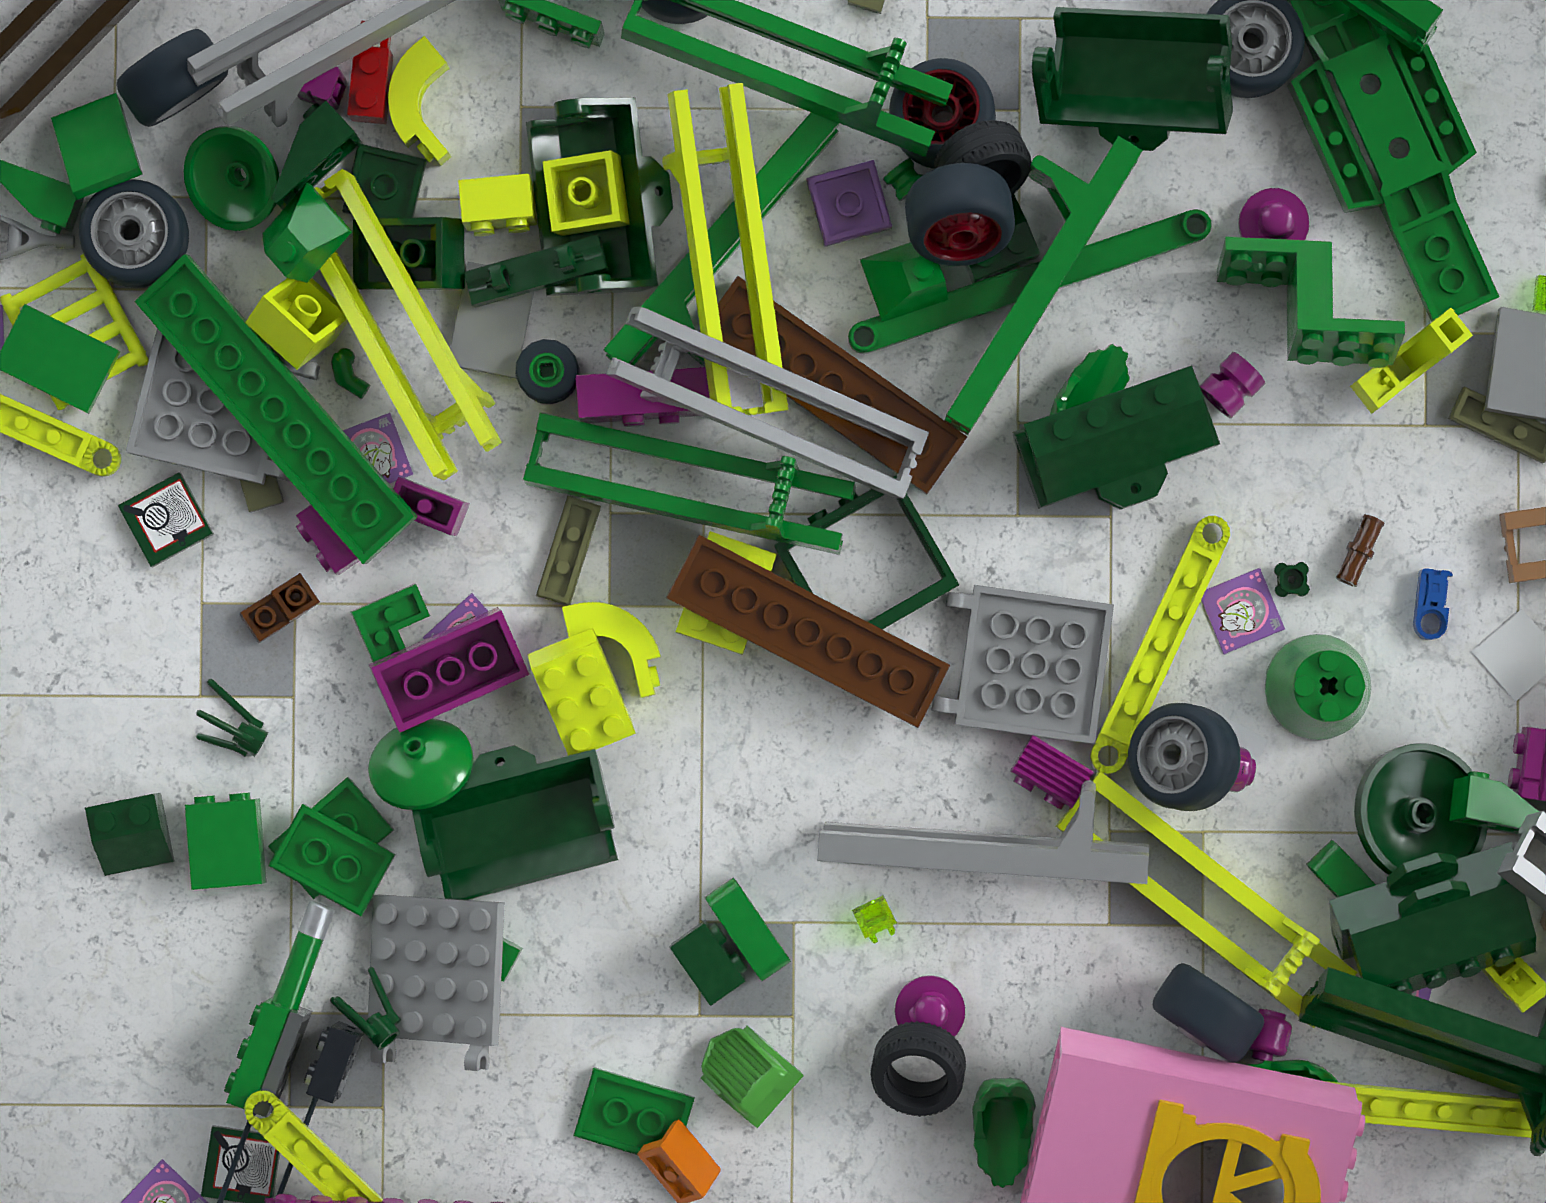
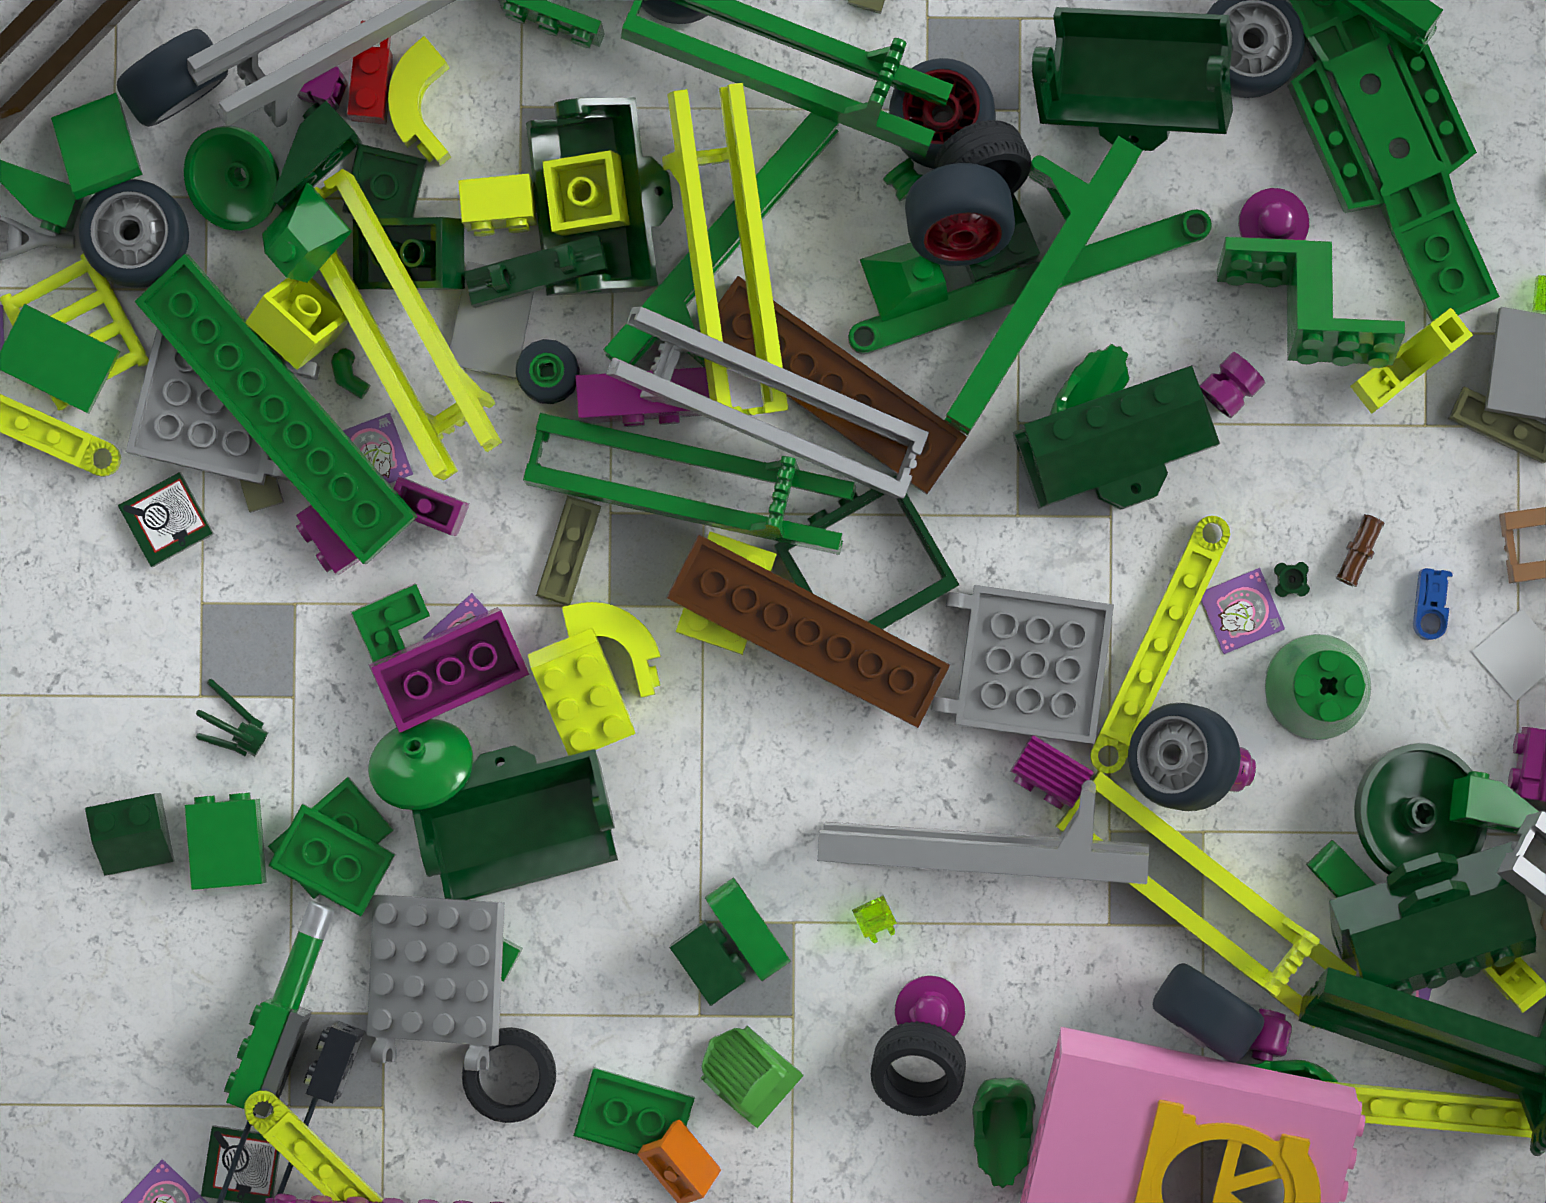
reddish brown slope [240,573,320,643] -> none
dark green plant [330,967,401,1050] -> none
medium lavender tile [806,160,892,247] -> none
none -> black tyre [462,1027,556,1123]

